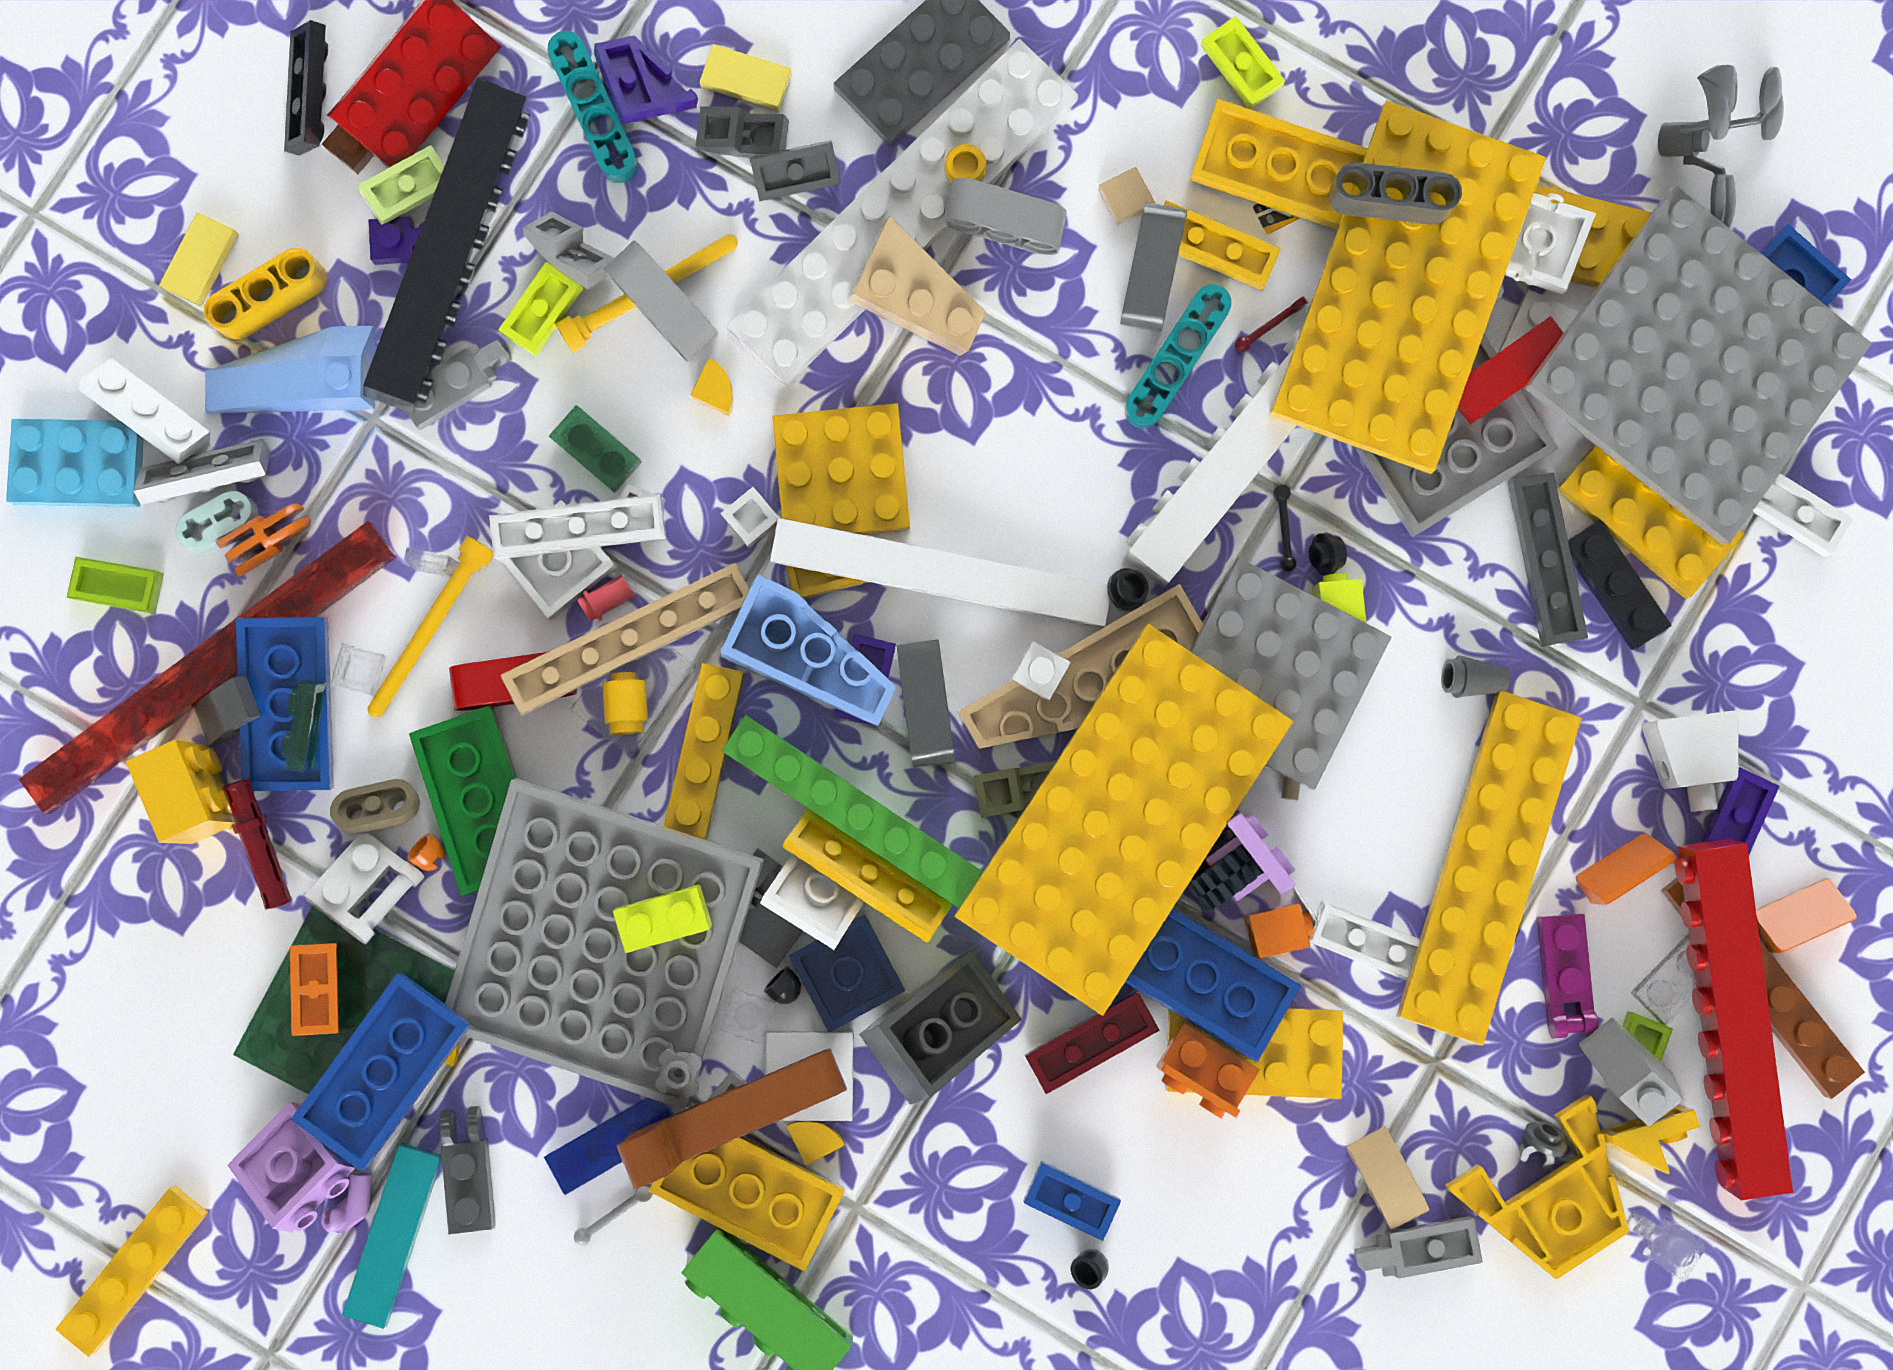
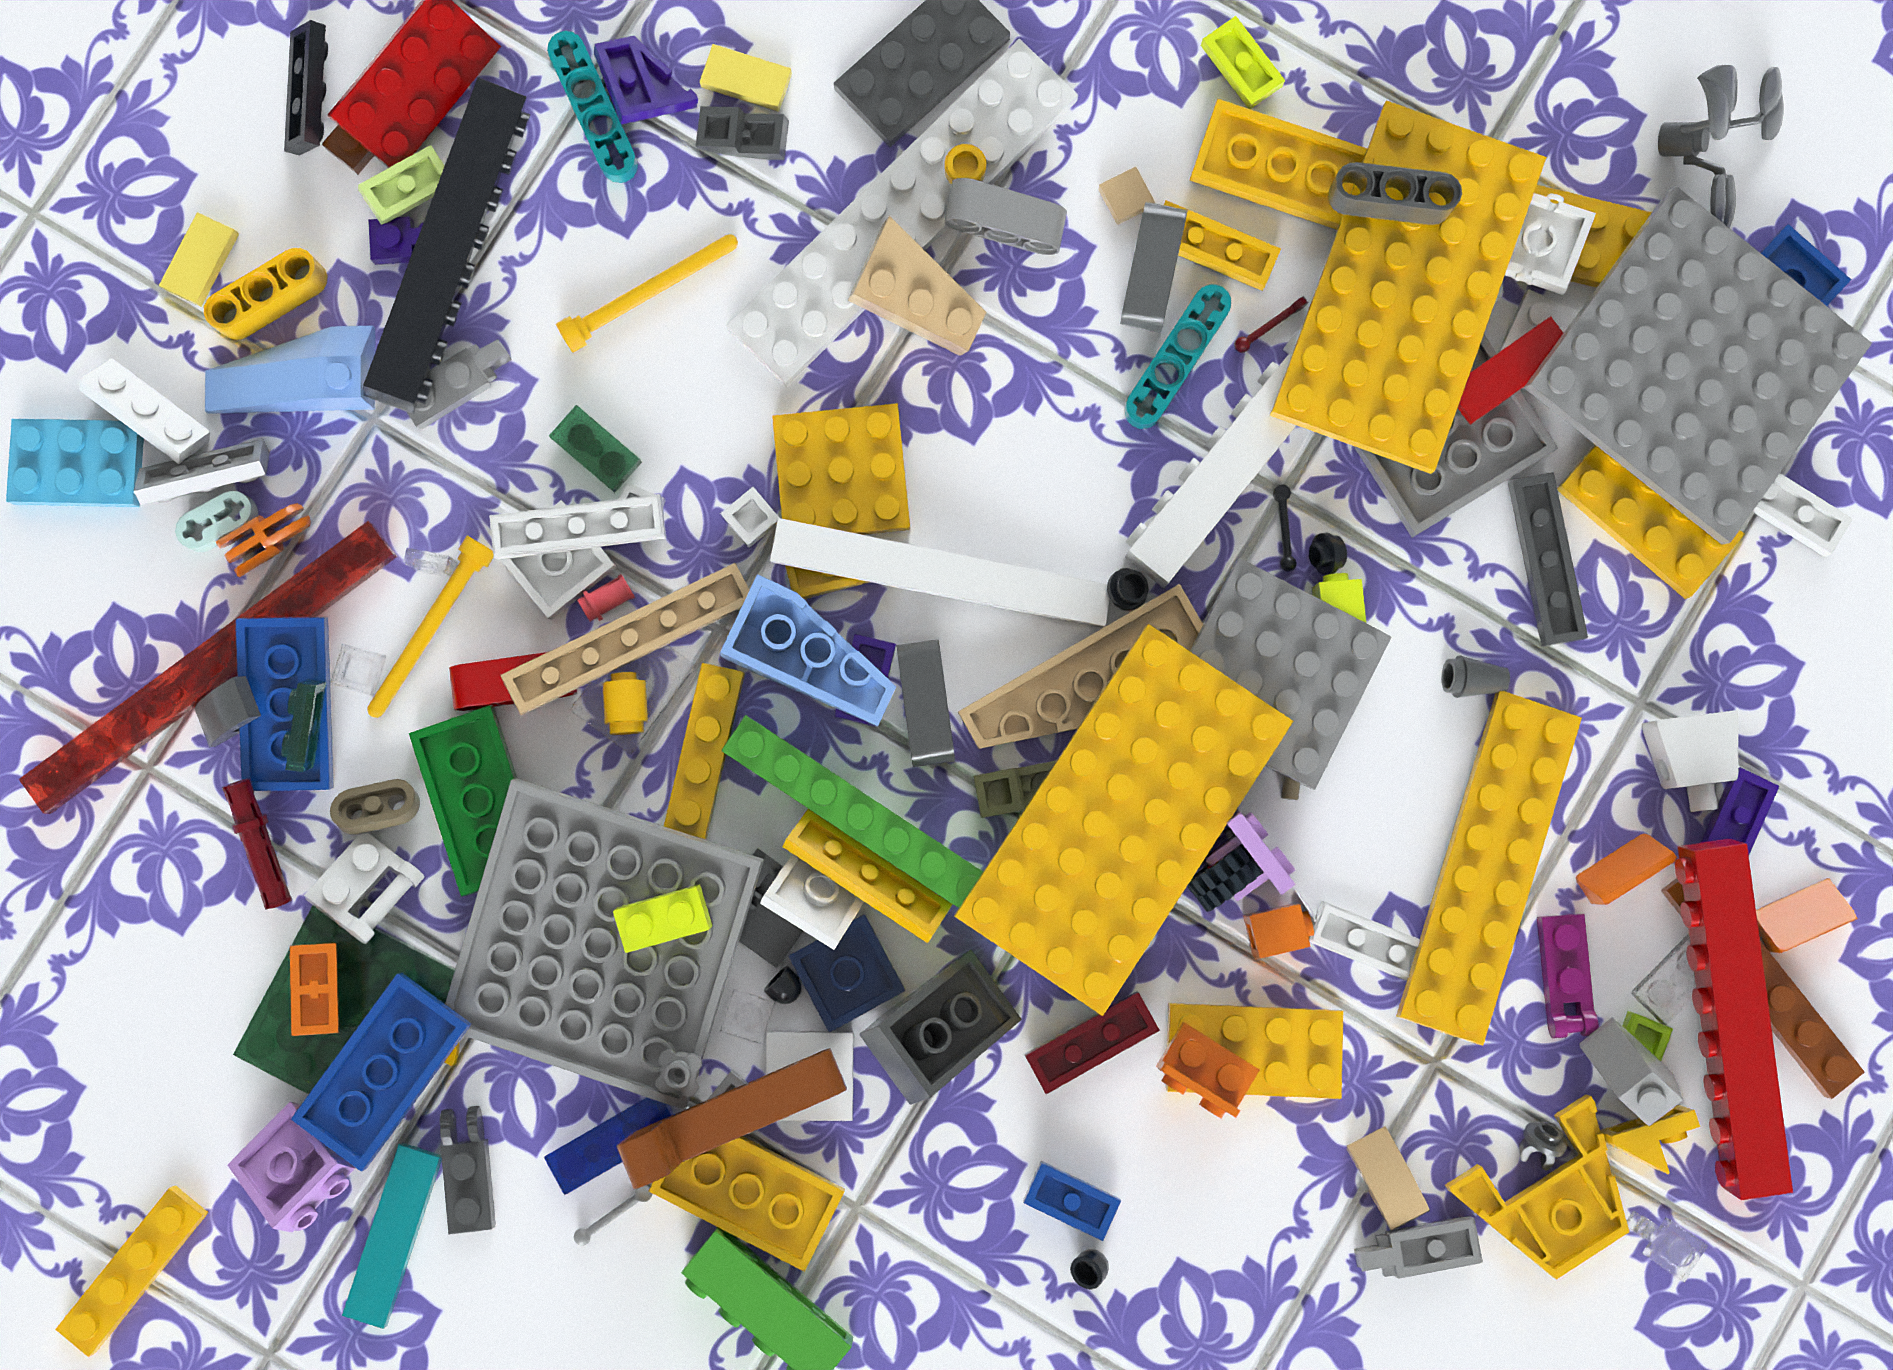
lime tile [66,556,164,614] -> none
yellow brick [125,740,235,844] -> none
lavender arm [321,1173,372,1233] -> none
orange hinge [407,833,446,871] -> none
neon yellow plate [498,262,583,357] -> none
light grey slope [523,211,614,289] -> none
light grey beam [603,240,718,362] -> none
yellow tile [690,358,734,416] -> none
dark grey plate [750,140,841,202] -> none
yellow tile [786,1121,845,1165] -> none
white plate [1011,641,1071,700] -> none
blue plate [1125,908,1301,1062] -> none
sticker [1253,203,1300,234] -> none
black plate [1568,520,1672,650] -> none

